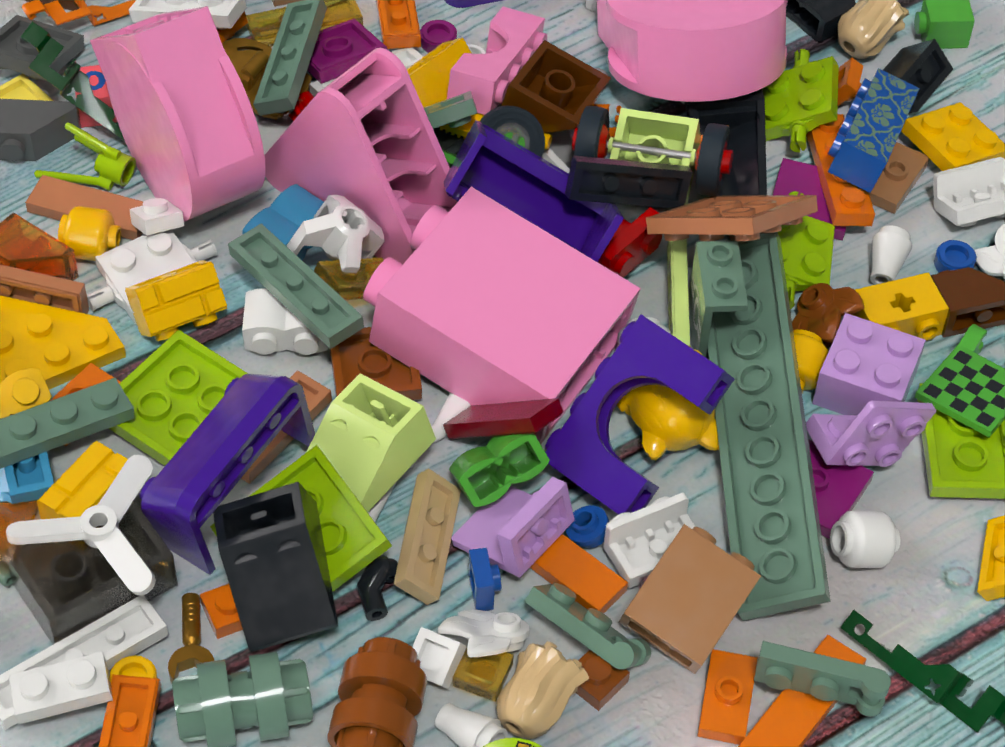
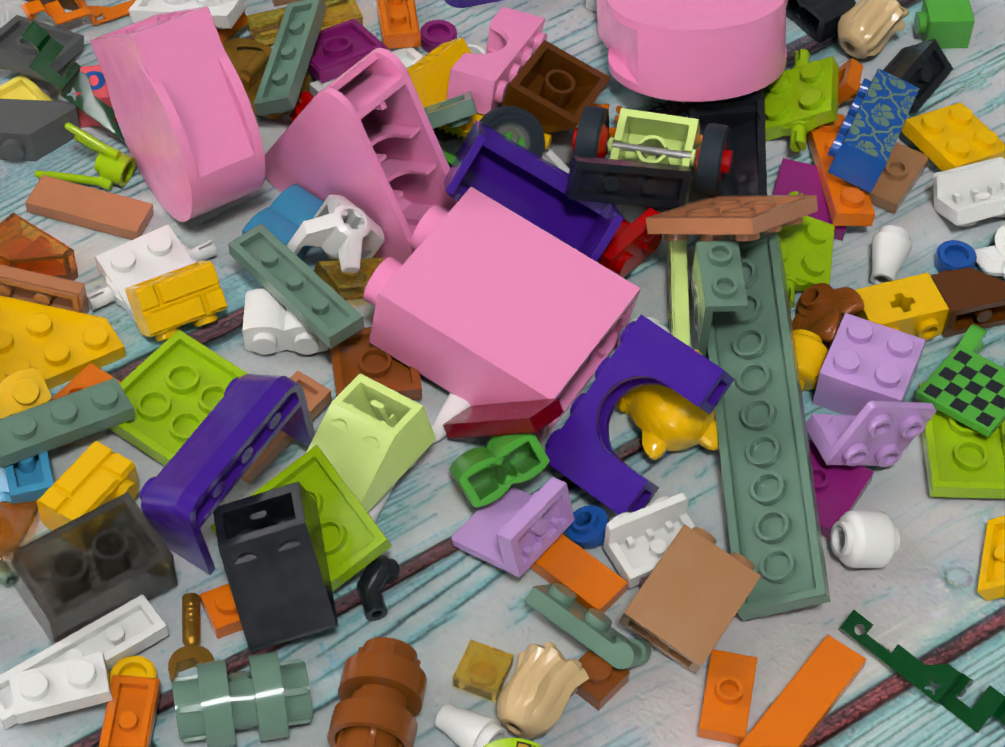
white piece [6,455,156,595] -> none
yellow head [58,206,121,261] -> none
white plate [130,198,184,236] -> none
tan plate [394,468,461,605] -> none
white plate [412,627,467,689] -> none
white plate [438,609,530,658] -> none
blue plate [468,548,502,611] -> none
sand green plate [754,641,891,717] -> none

